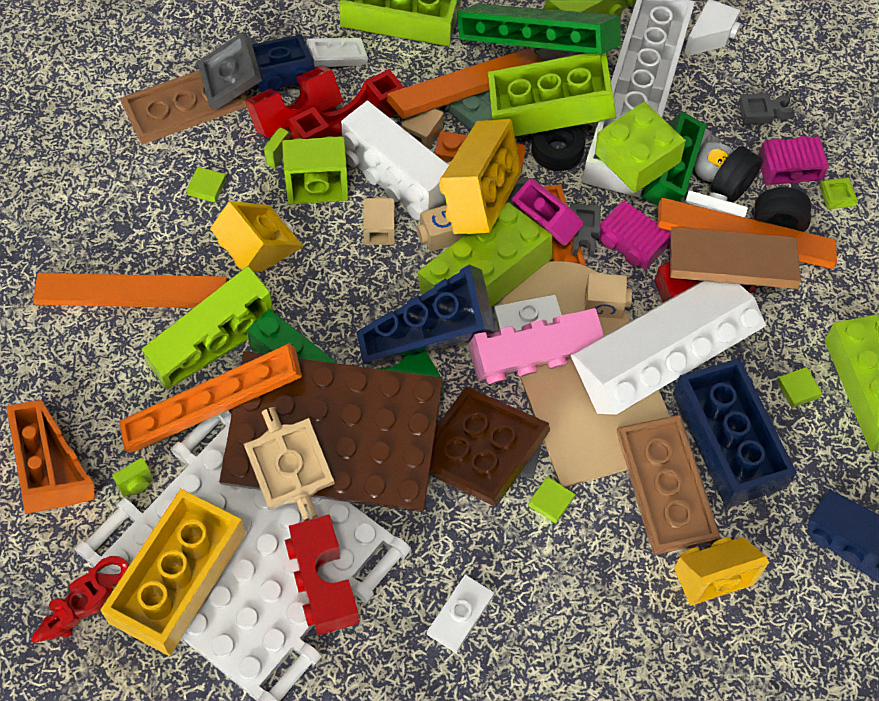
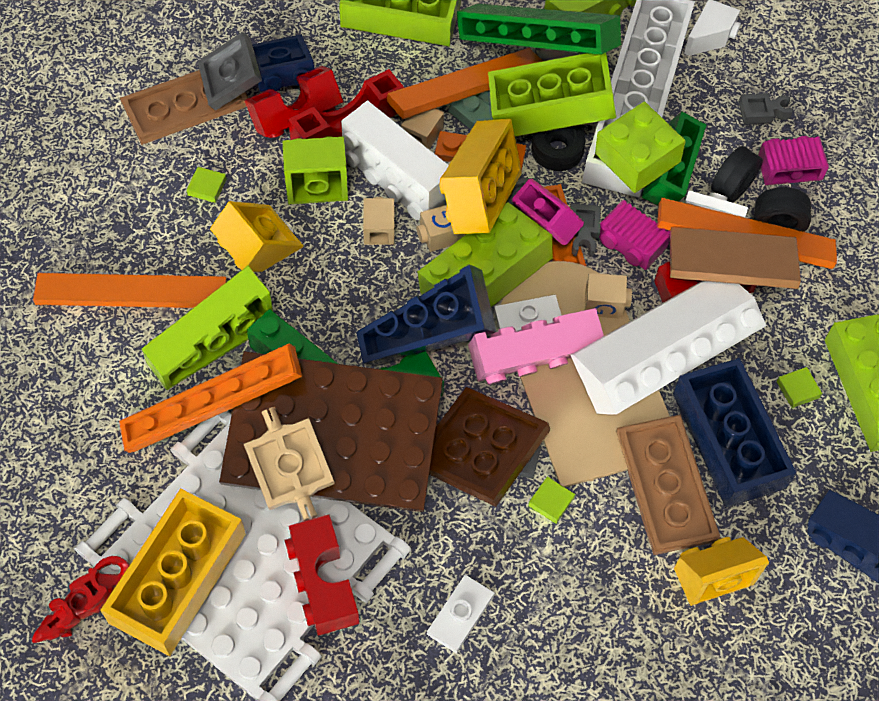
orange wedge [6,400,95,514] -> none
lime plate [112,458,153,497] -> none
lime tile [264,128,290,169] -> none
white plate [306,38,368,67] -> none
light grey piece [694,129,734,182] -> none
lime tile [819,178,858,210] -> none

